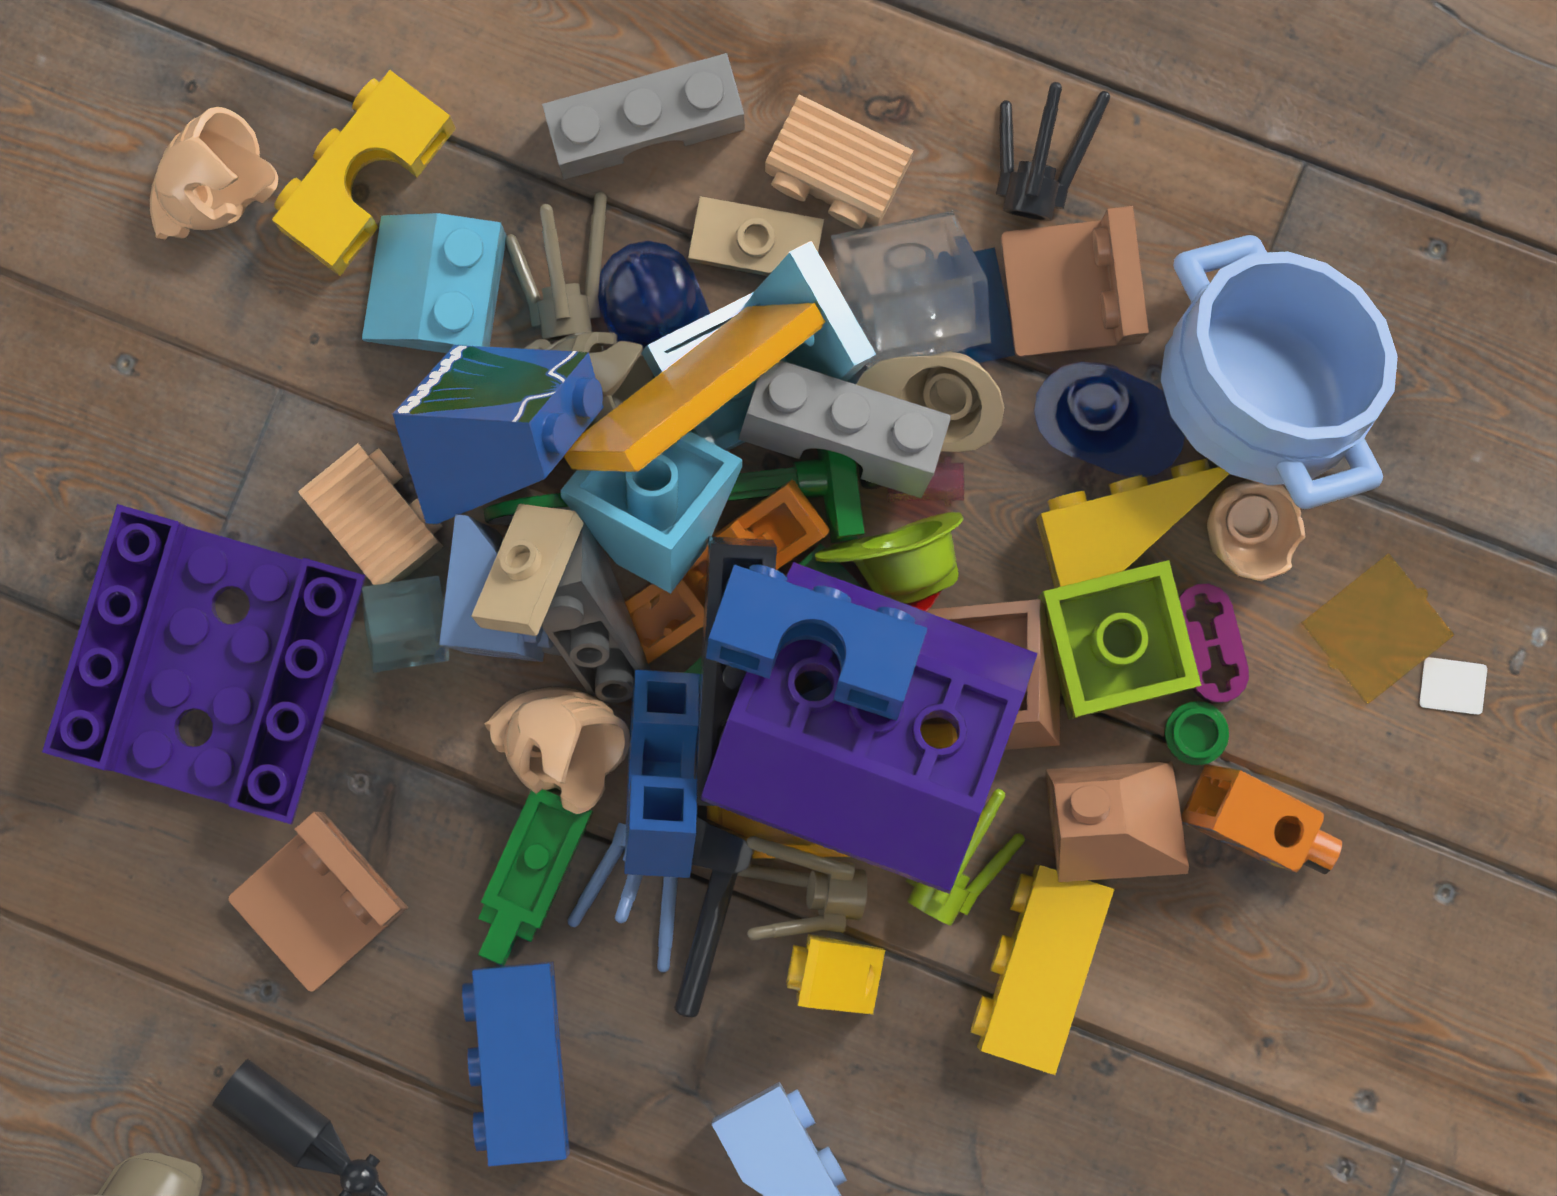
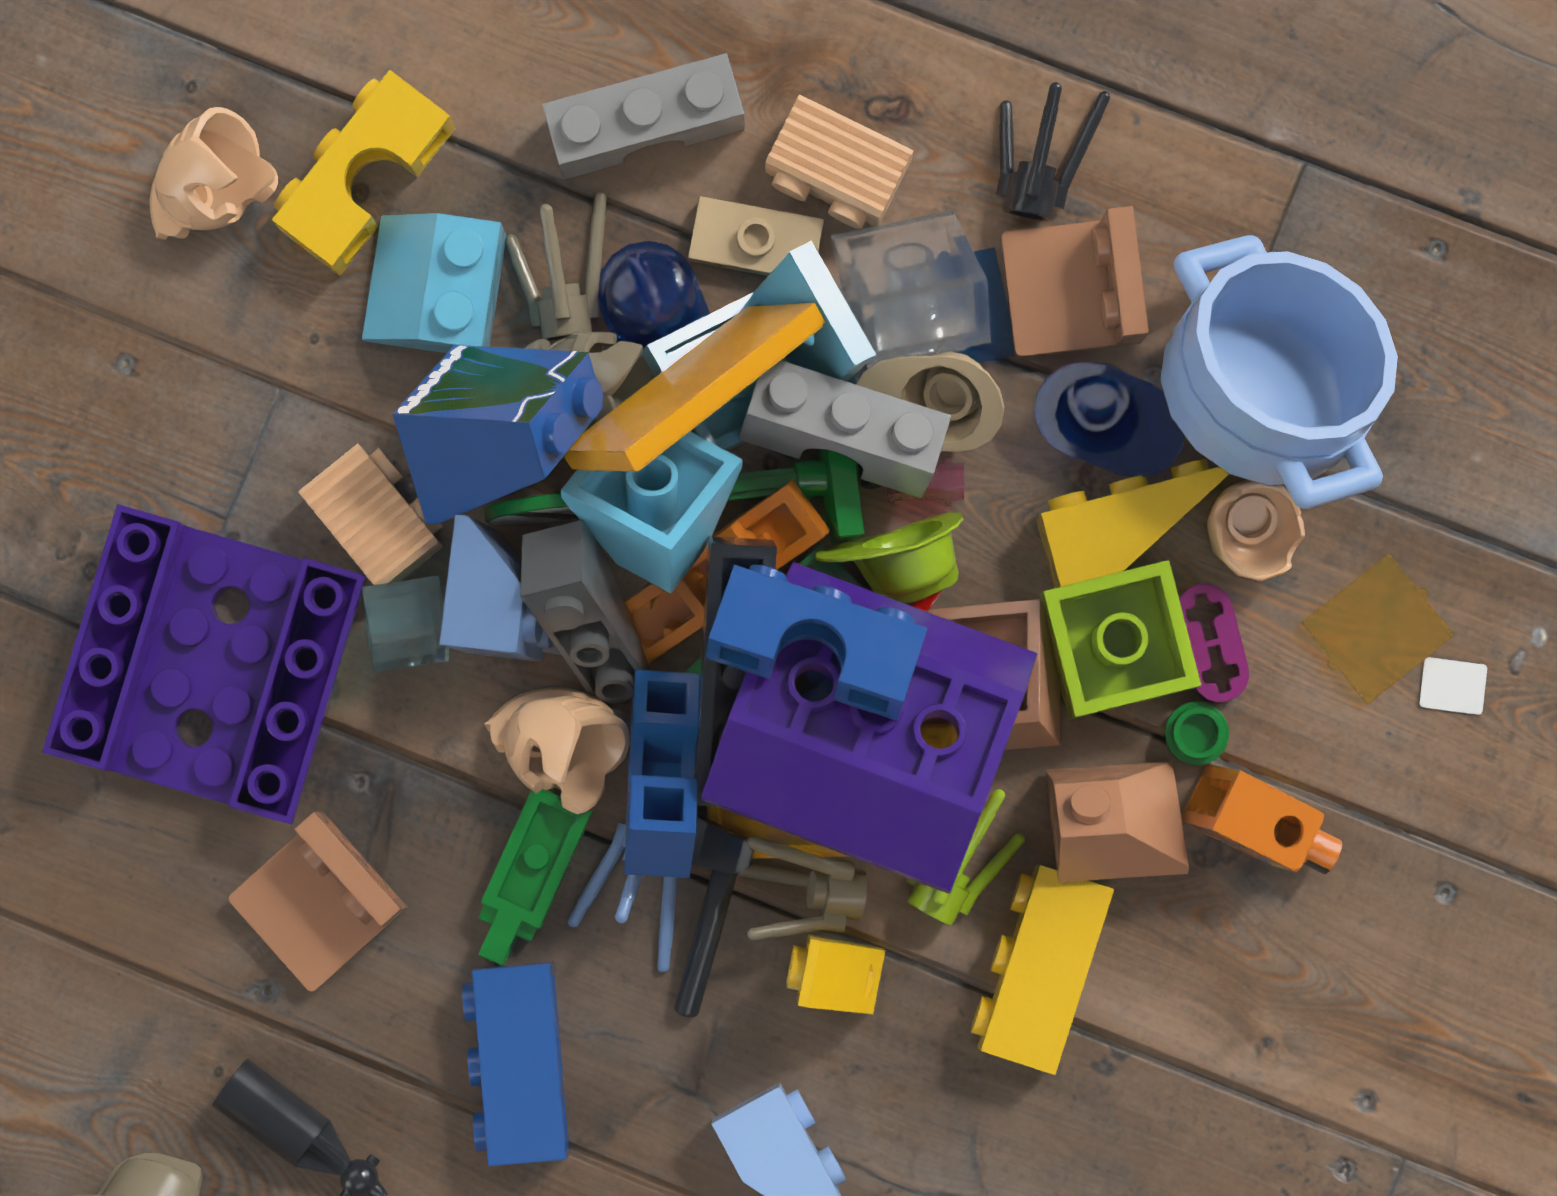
tan plate [471,504,584,636] -> none

